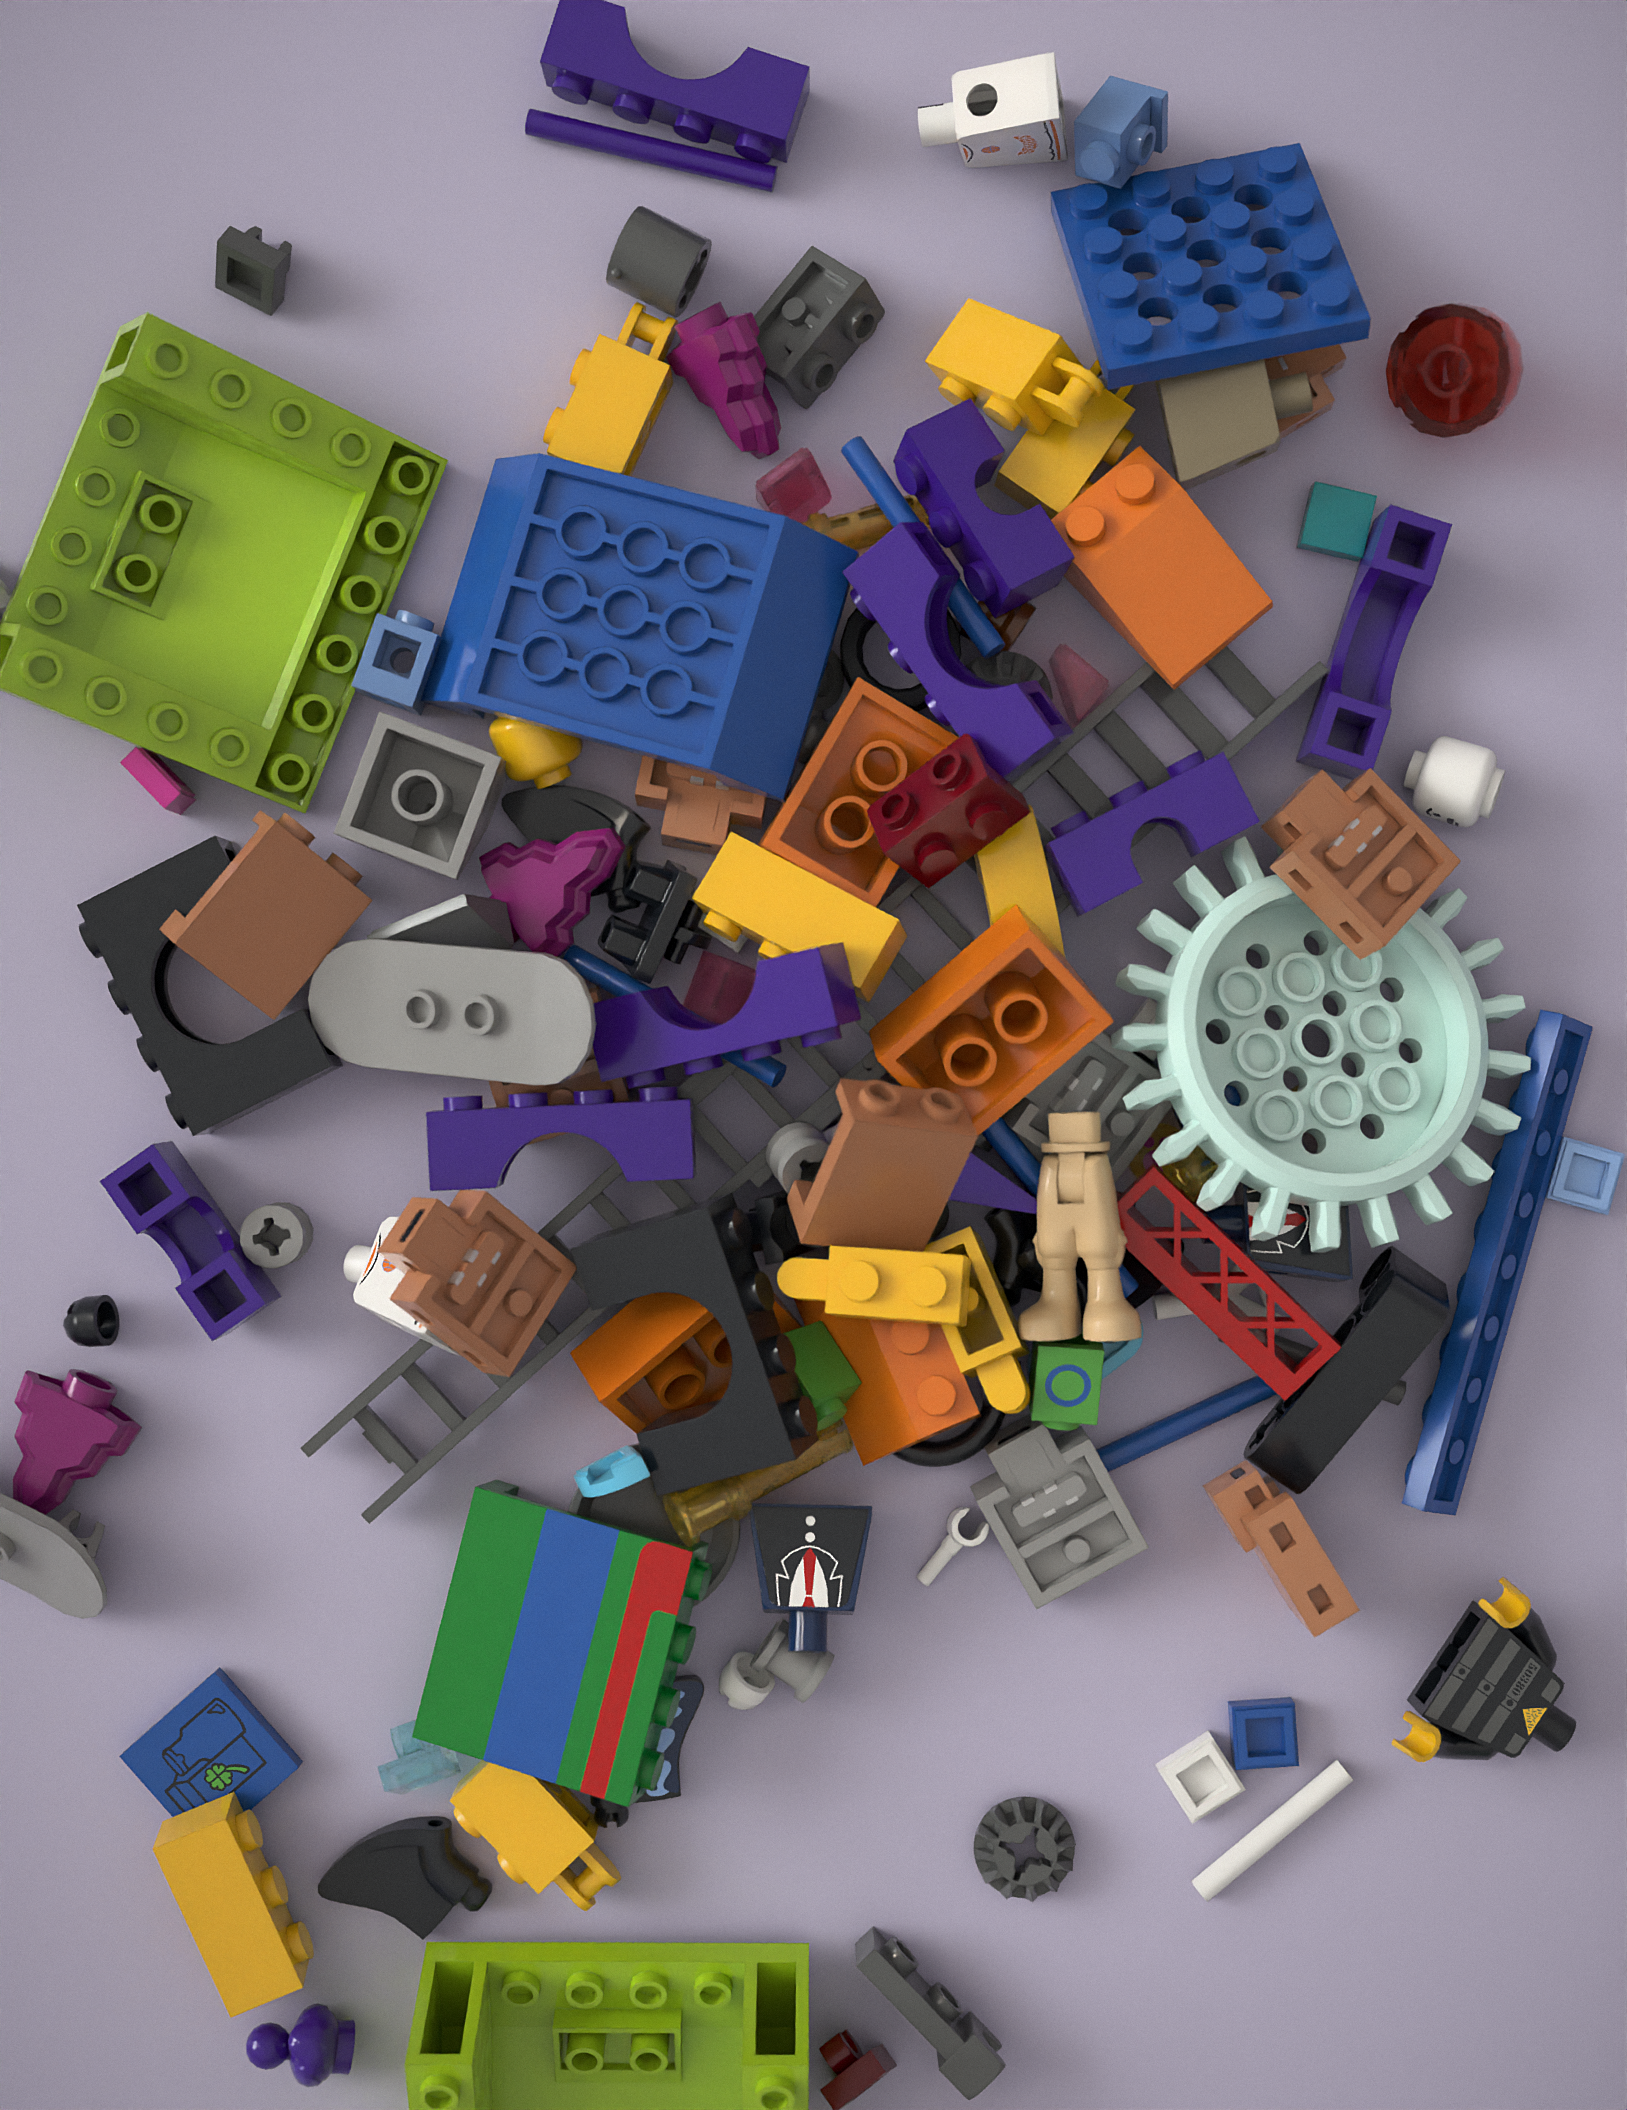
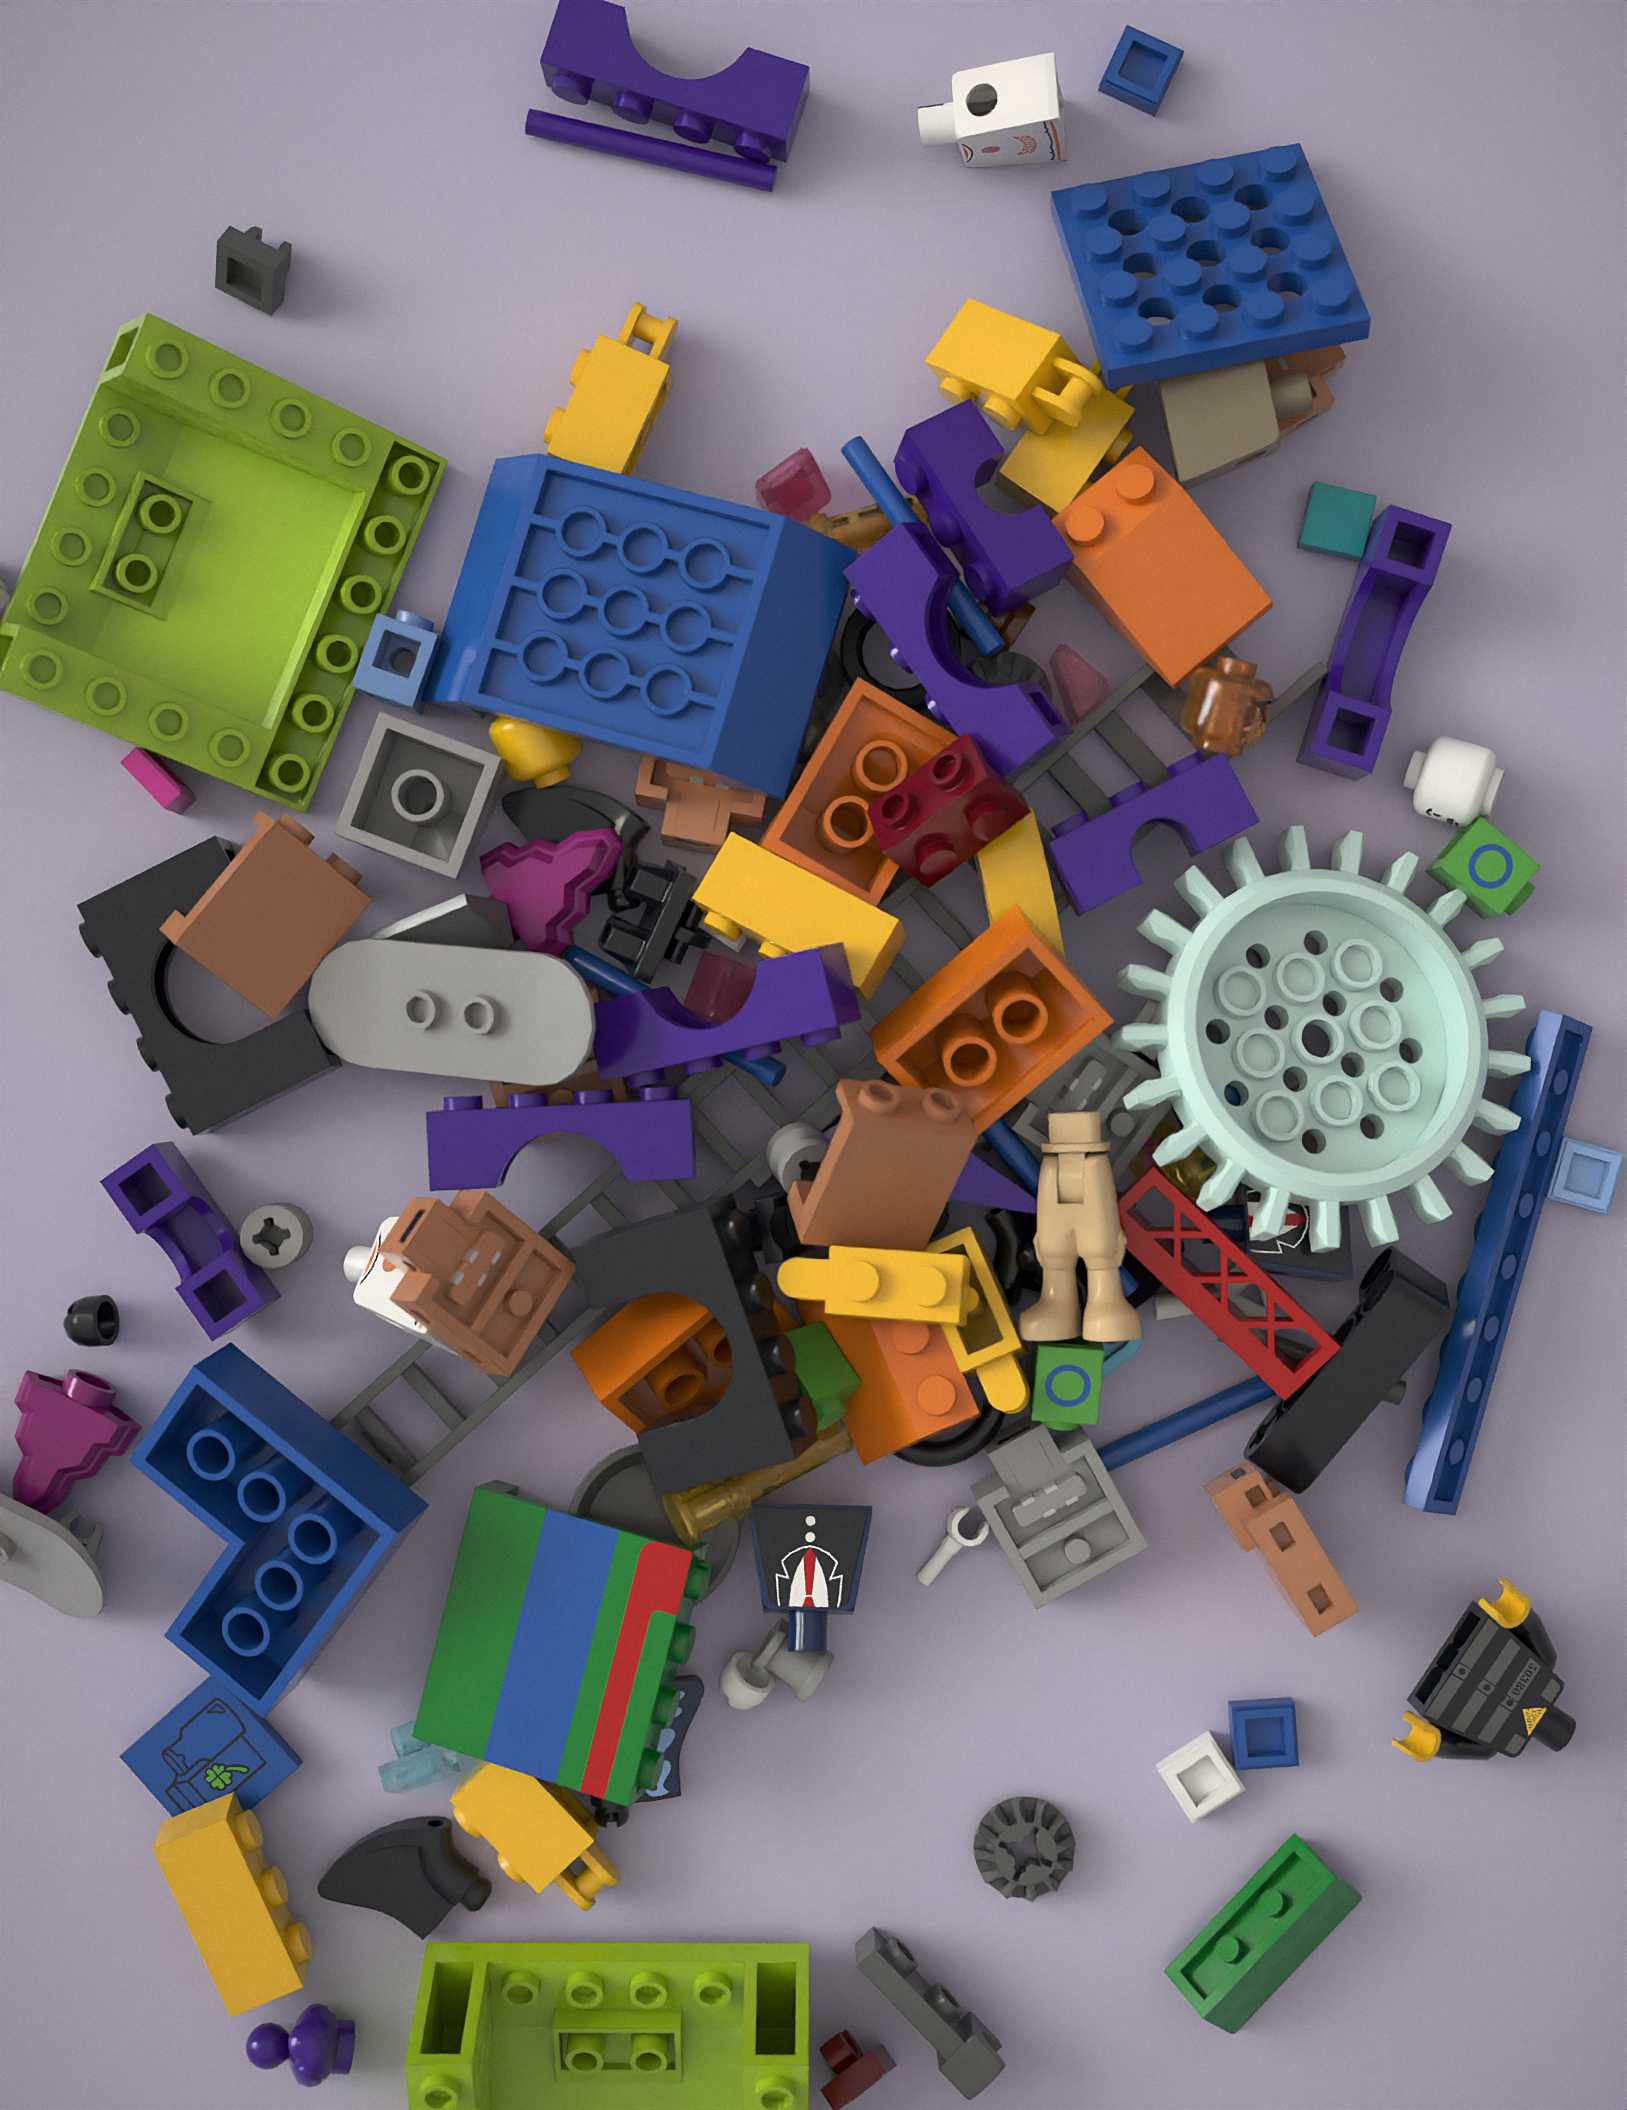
medium azure tile [573,1445,651,1498] -> none
dark grey piece [606,206,712,318] -> none
magenta rock [665,301,781,459] -> none
dark grey bracket [754,246,885,409] -> none
medium blue brick [1074,75,1168,189] -> none
white bar [1191,1760,1354,1902] -> none
nougat piece [1261,768,1461,960] -> none
clear red cylinder [1385,302,1524,438] -> none
none -> blue brick [129,1342,430,1718]
none -> blue tile [1098,25,1185,117]
none -> green panel [1164,1833,1362,2034]
none -> clear orange head [1181,656,1273,756]
none -> bright green brick [1425,817,1541,919]

